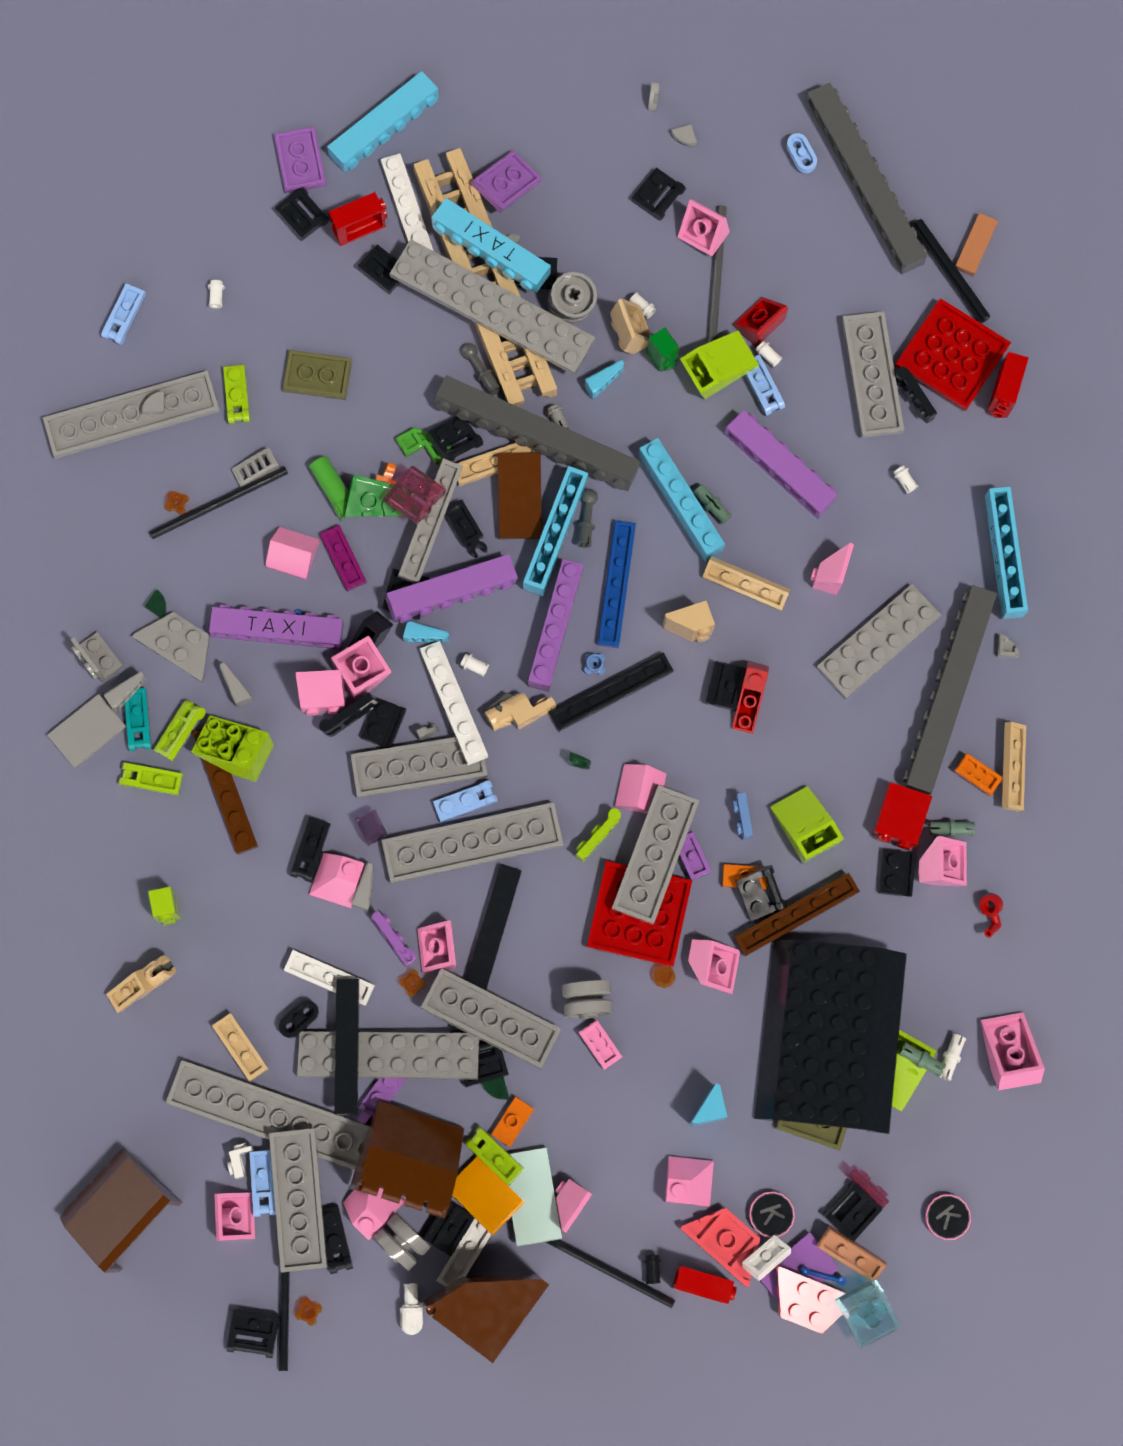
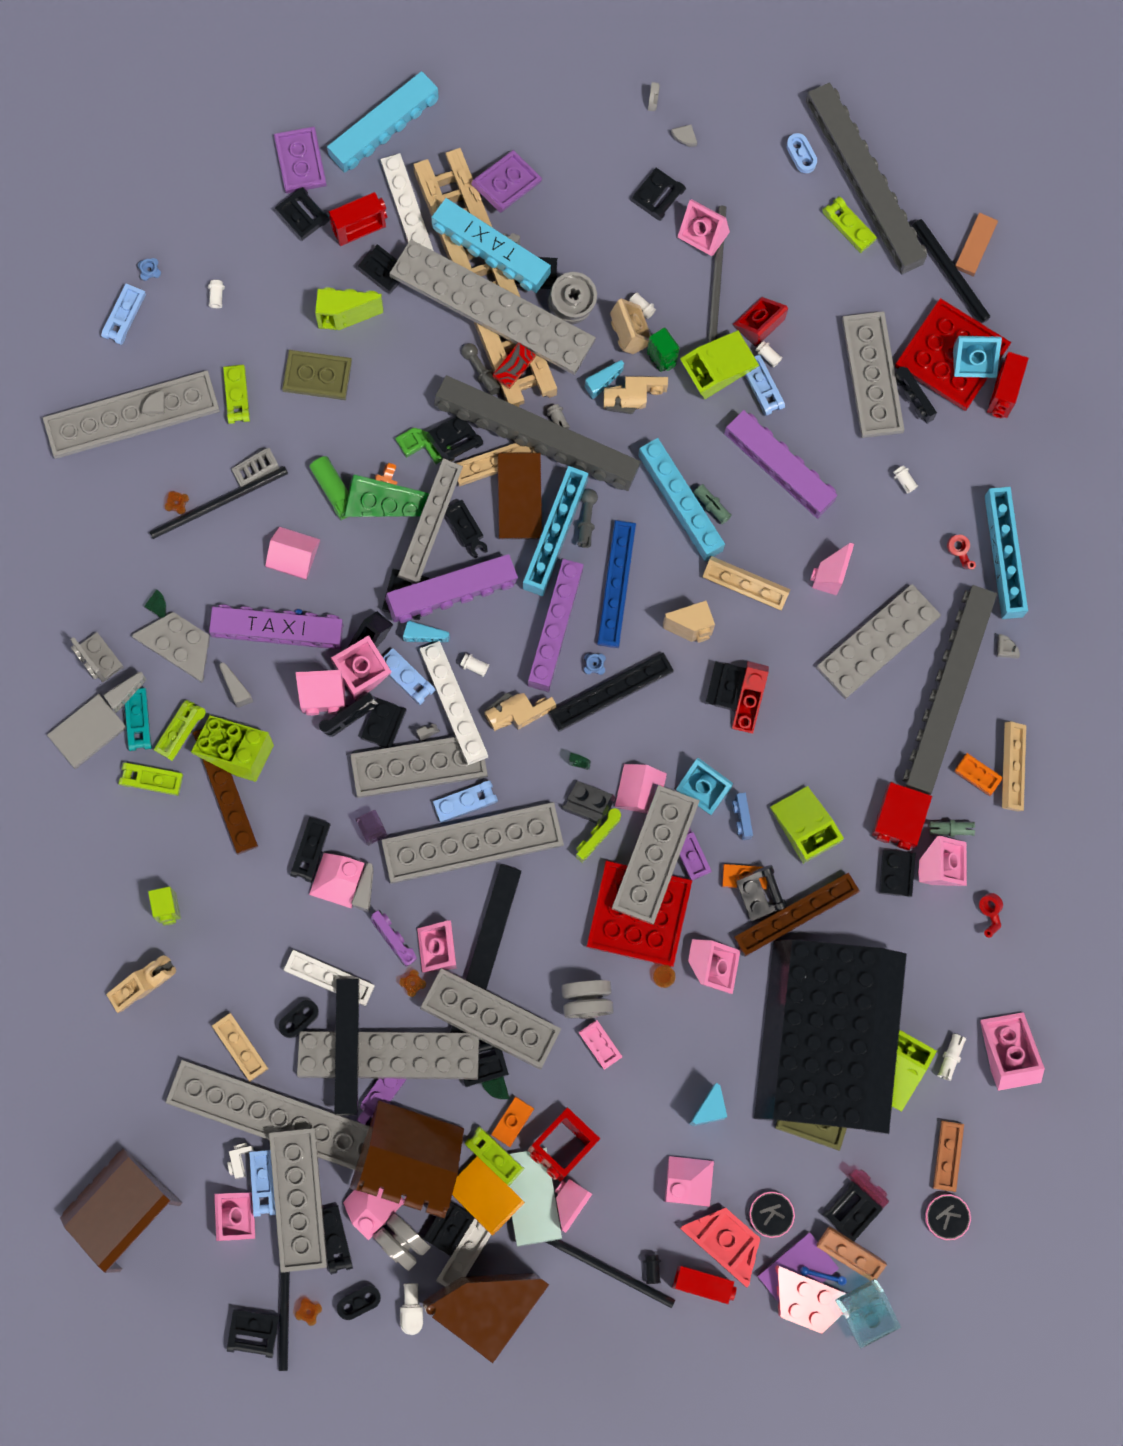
magenta tile [320,525,367,592] -> none
clear pink slope [384,465,446,524] -> none
white plate [742,1235,791,1281] -> none
sand green pin [899,1042,946,1077] -> none
none -> medium blue plate [138,258,161,281]
none -> lime slope [315,287,384,330]
none -> black plate [337,1286,381,1320]
none -> light blue plate [383,648,436,705]
none -> red tile [493,343,536,389]
none -> red window [528,1107,601,1182]
none -> black plate [562,781,616,825]
none -> tan plate [603,377,668,414]
none -> medium azure slope [676,758,733,815]
none -> lime plate [822,196,877,253]
none -> nougat tile [932,1121,964,1192]
none -> plate [947,535,976,569]
none -> medium azure slope [953,336,1002,378]

